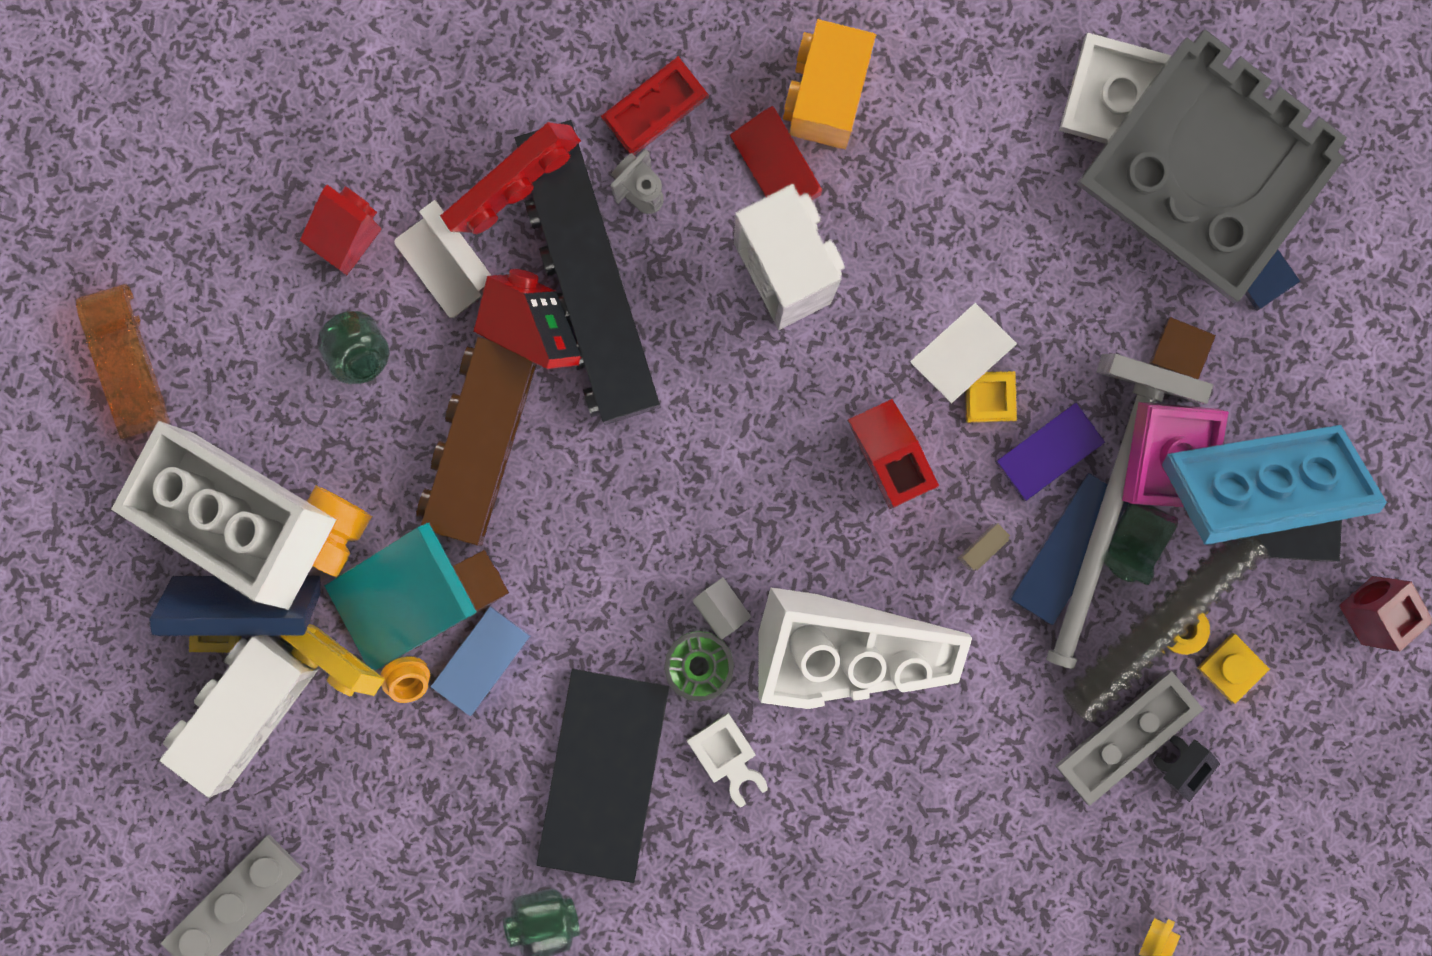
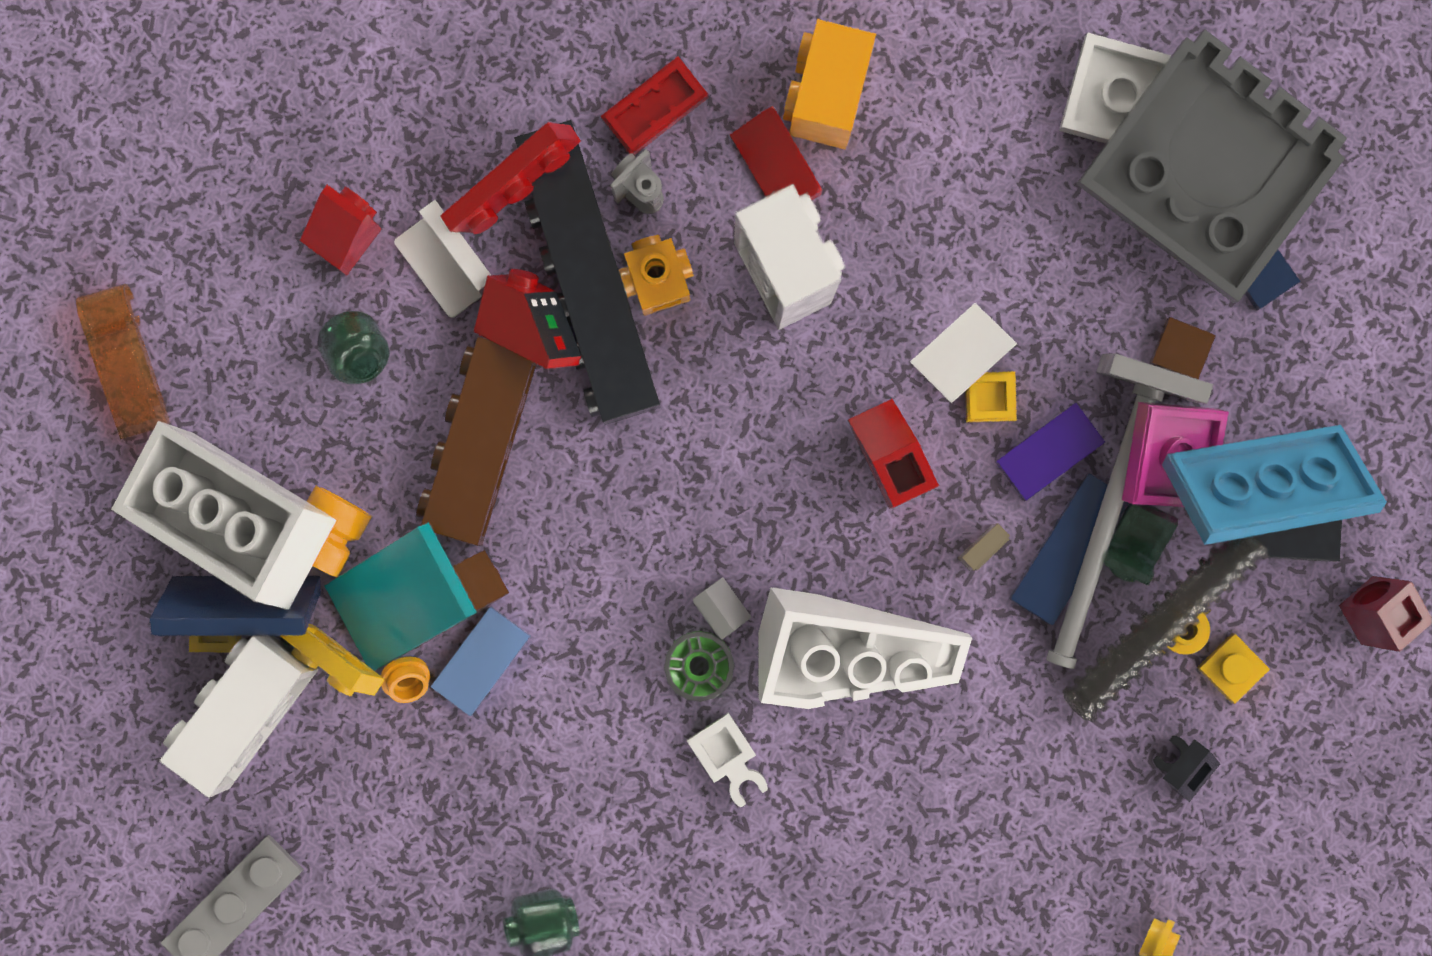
black tile [536,668,670,883] -> none
light grey plate [1055,670,1204,806] -> none
none -> light orange brick [619,235,694,316]

